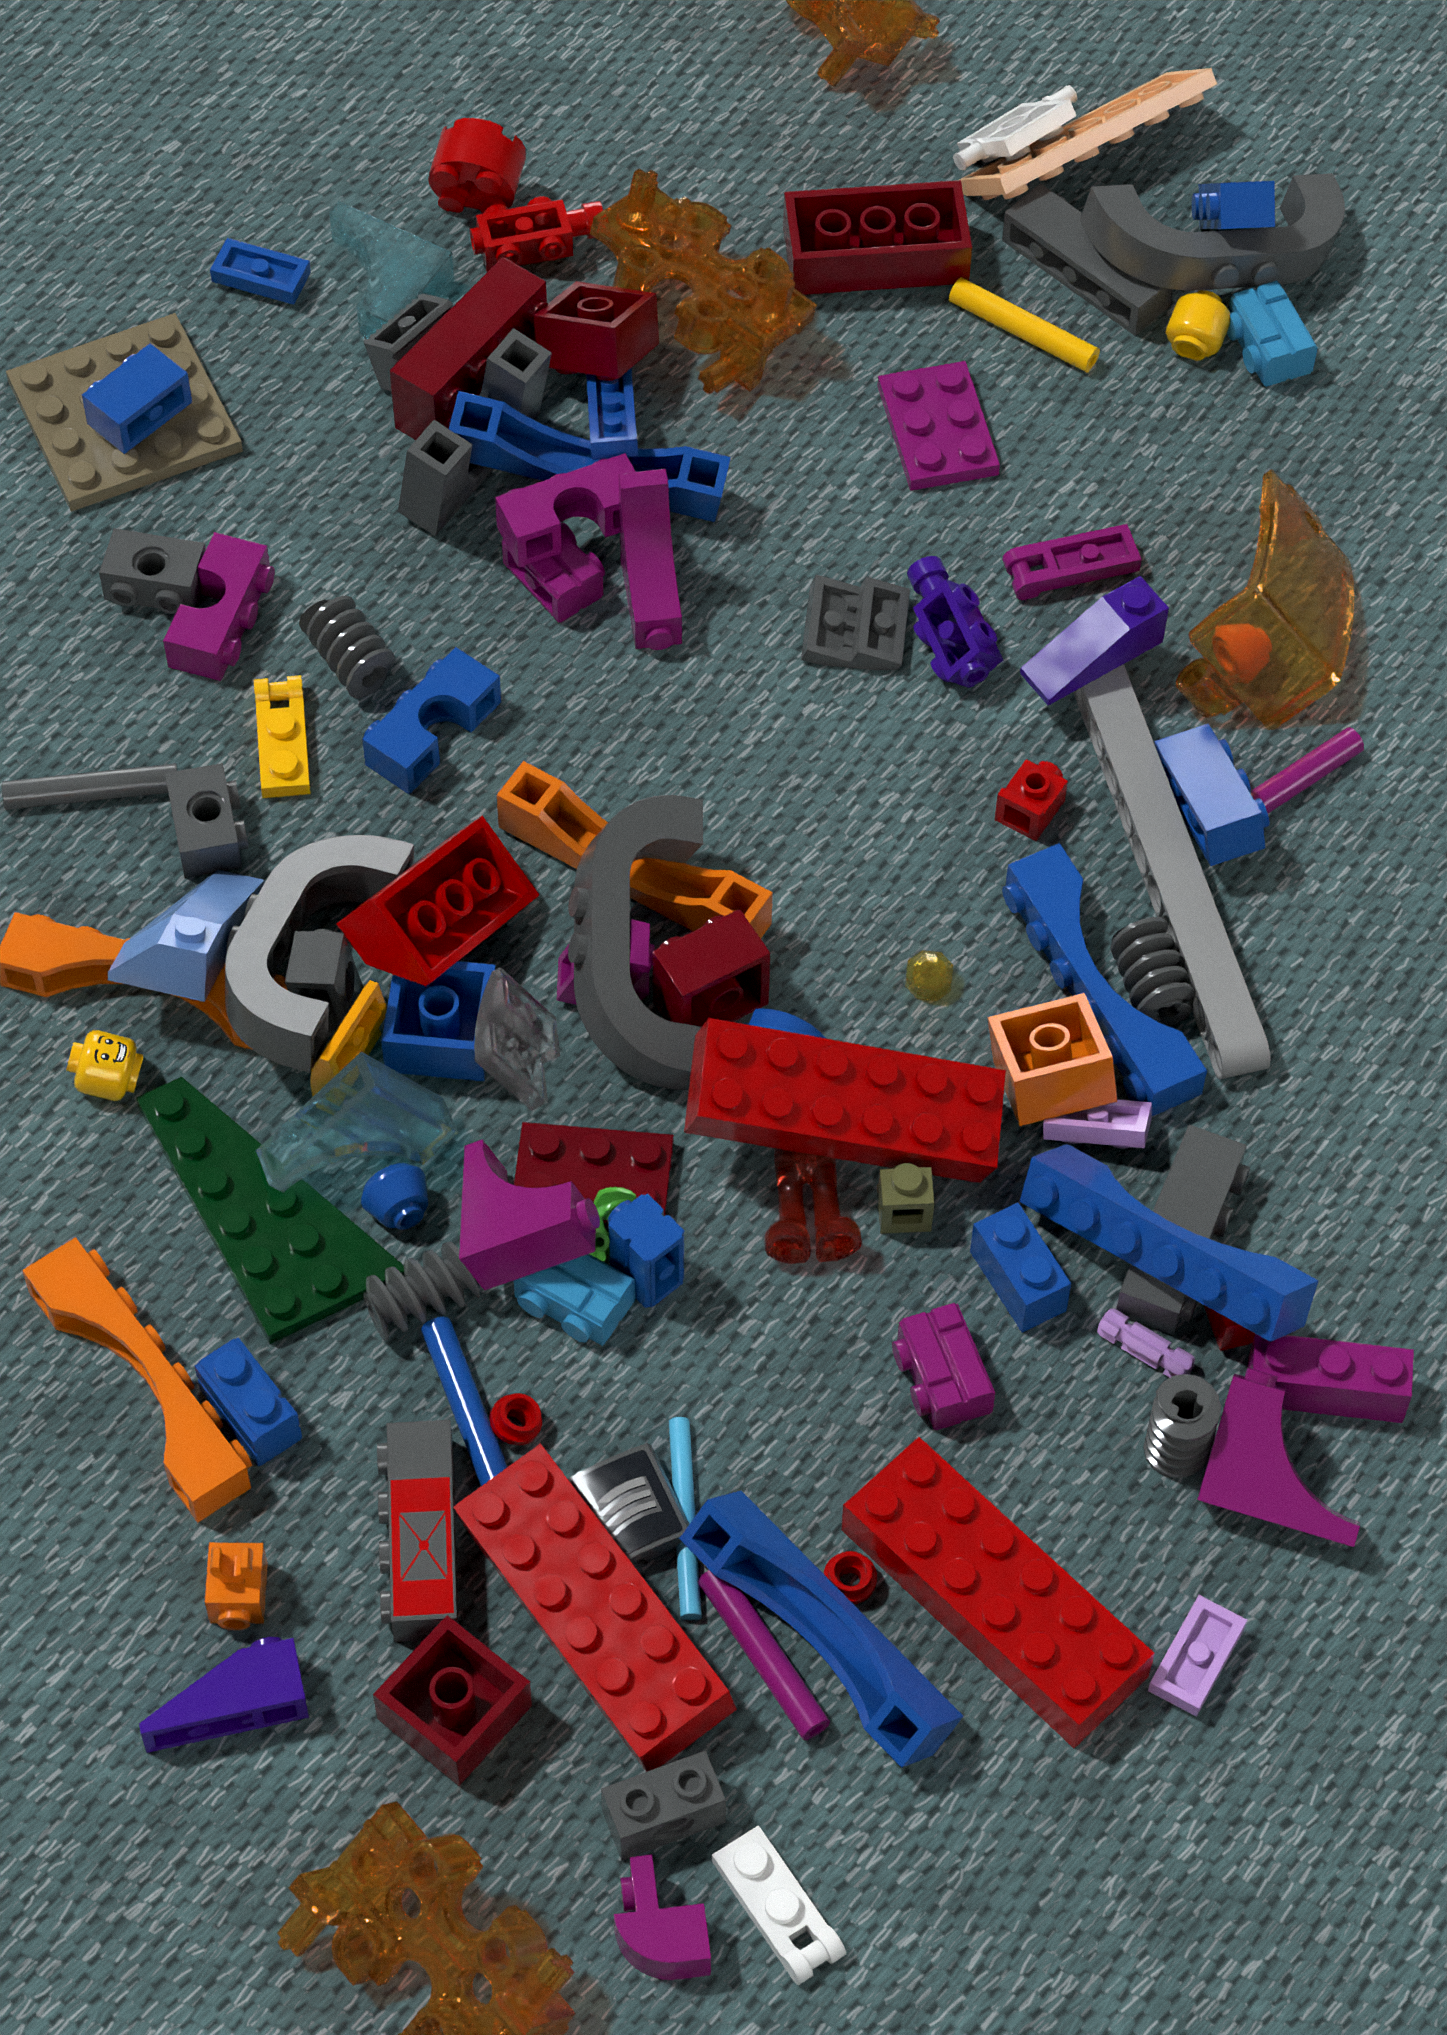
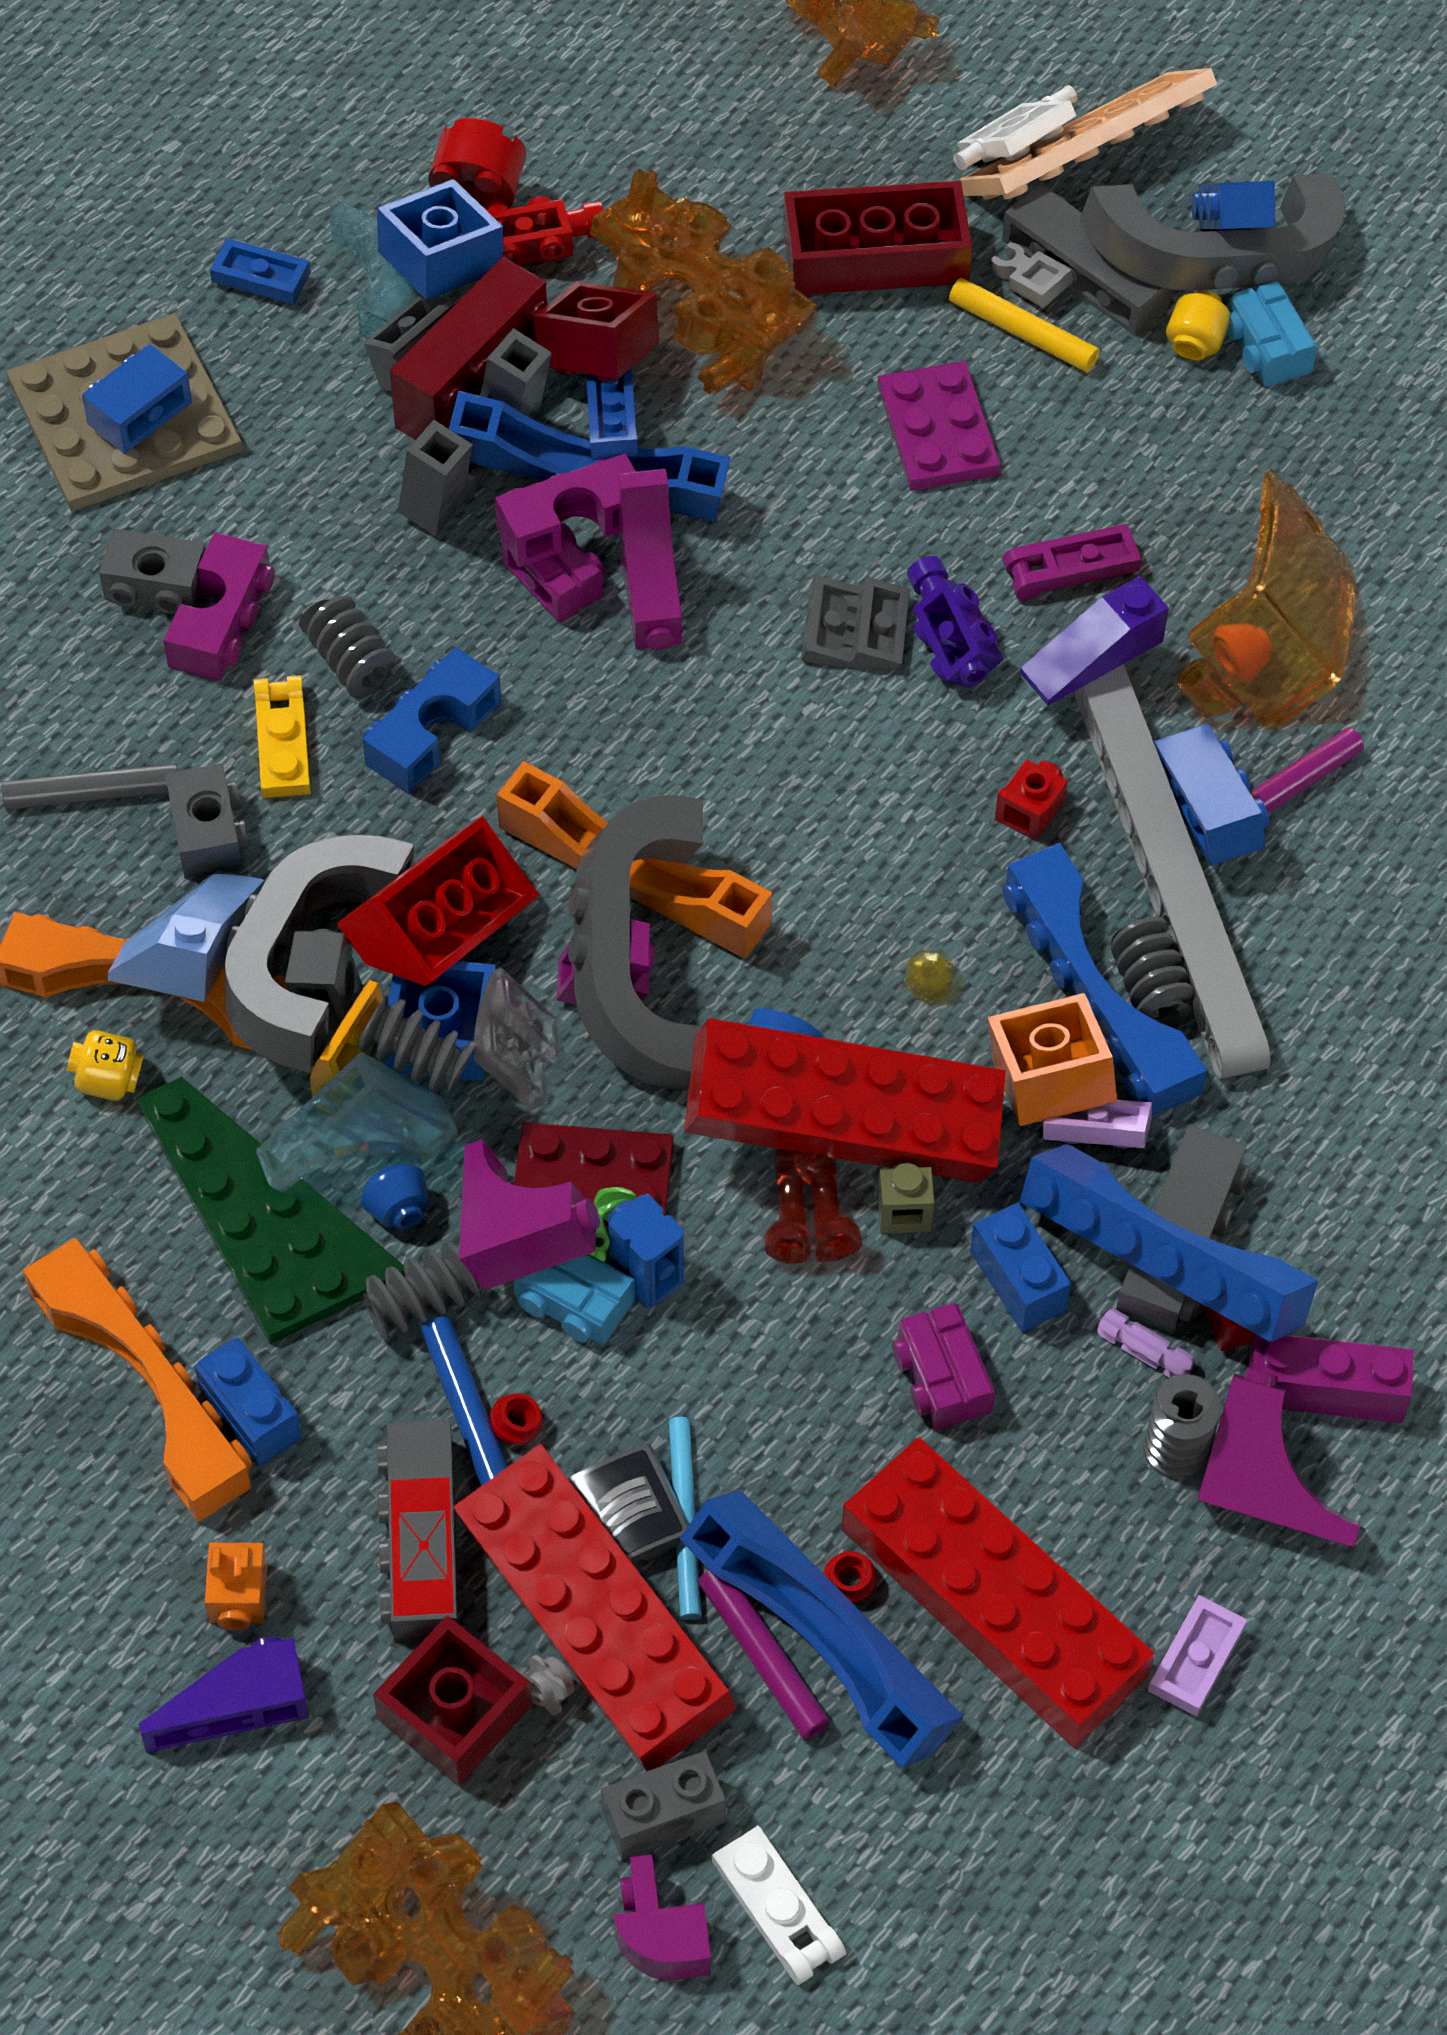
dark red brick [653,909,771,1026] -> none
none -> dark grey piece [358,996,476,1094]
none -> blue brick [377,179,503,300]
none -> light grey plate [523,1655,574,1716]
none -> light grey plate [991,243,1073,308]

